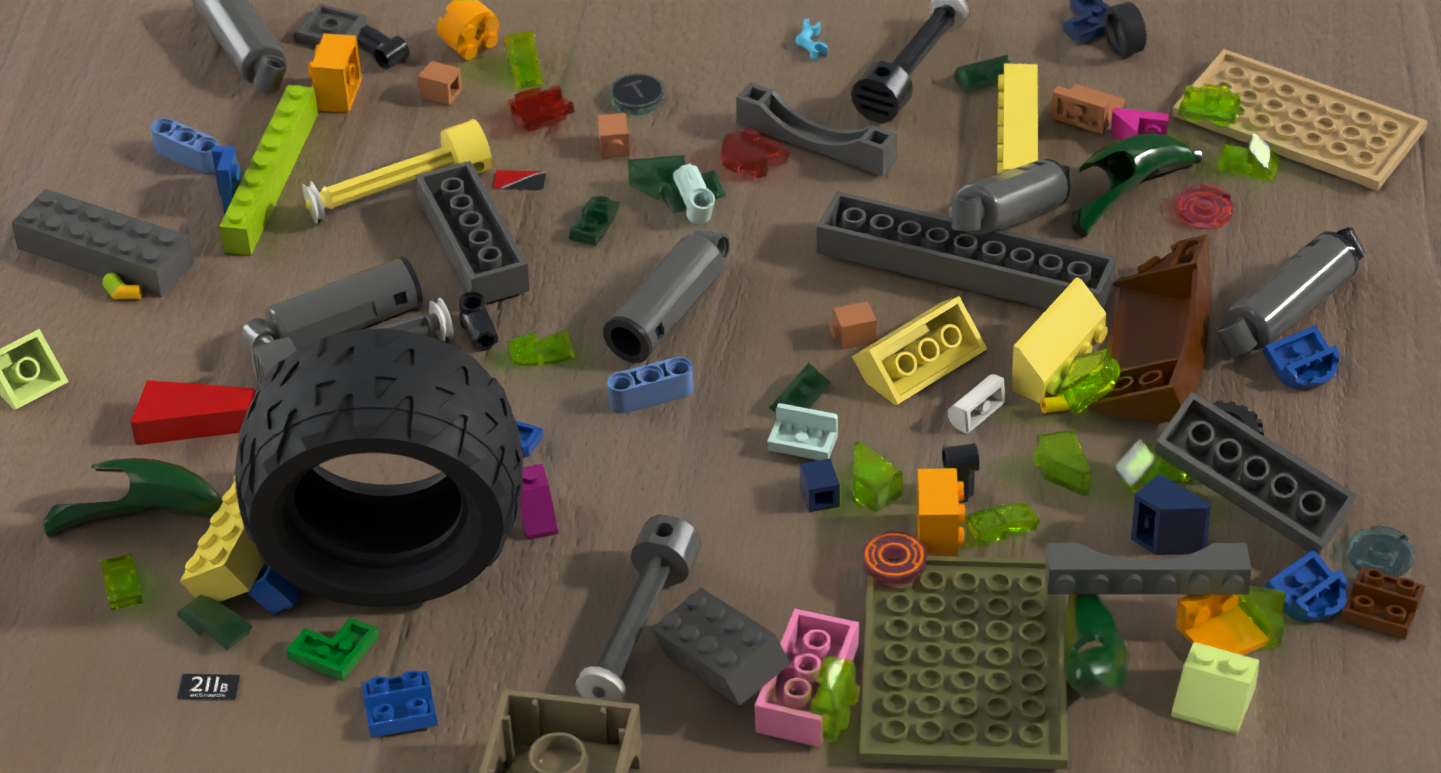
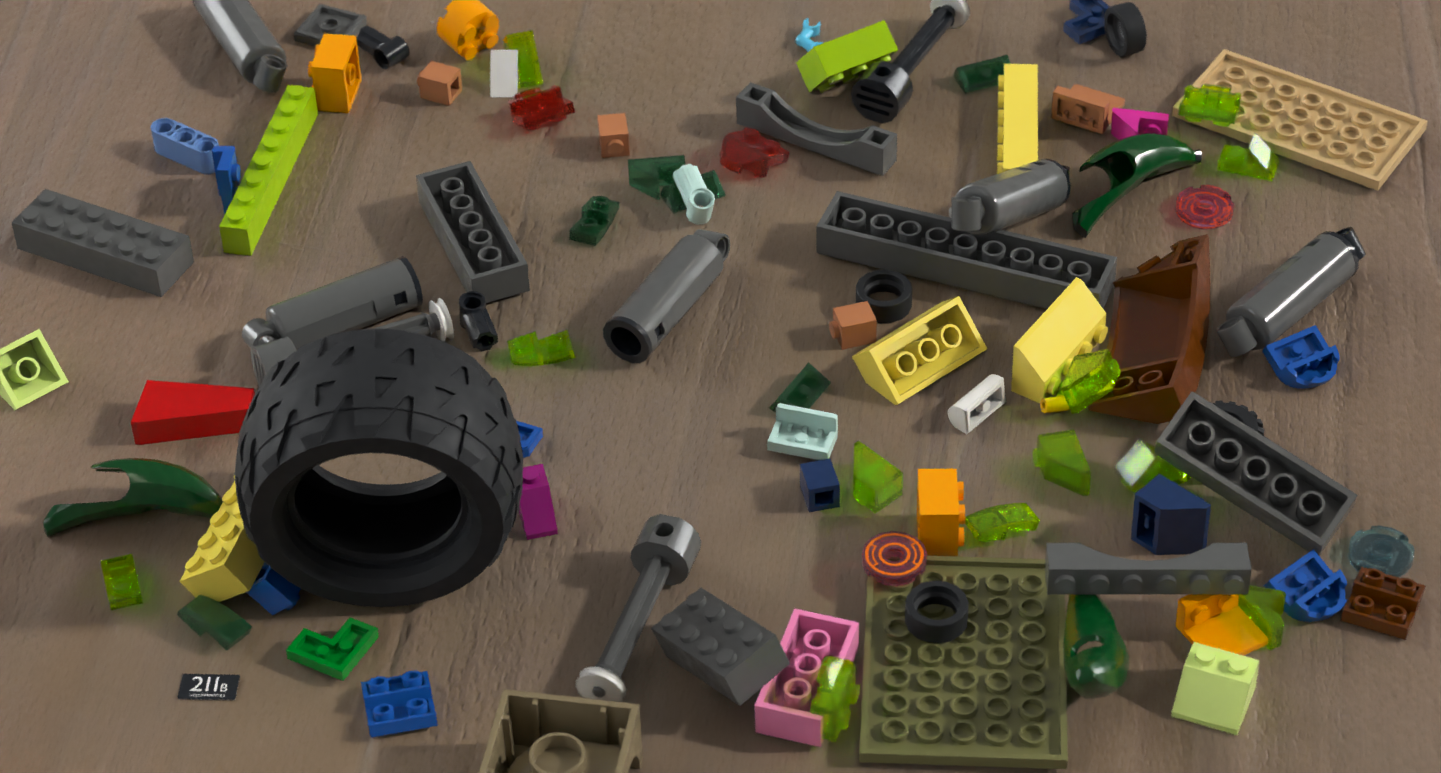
arm [102,273,142,300] -> none
light yellow piece [302,119,492,224] -> none
sticker [493,170,547,190] -> none
medium blue beam [607,357,694,413] -> none
tile [610,73,665,115] -> none
black piece [942,443,980,503] -> none
none -> white sticker [490,50,518,97]
none -> lime brick [796,20,898,93]
none -> black tyre [856,270,912,323]
none -> black tyre [905,580,968,644]

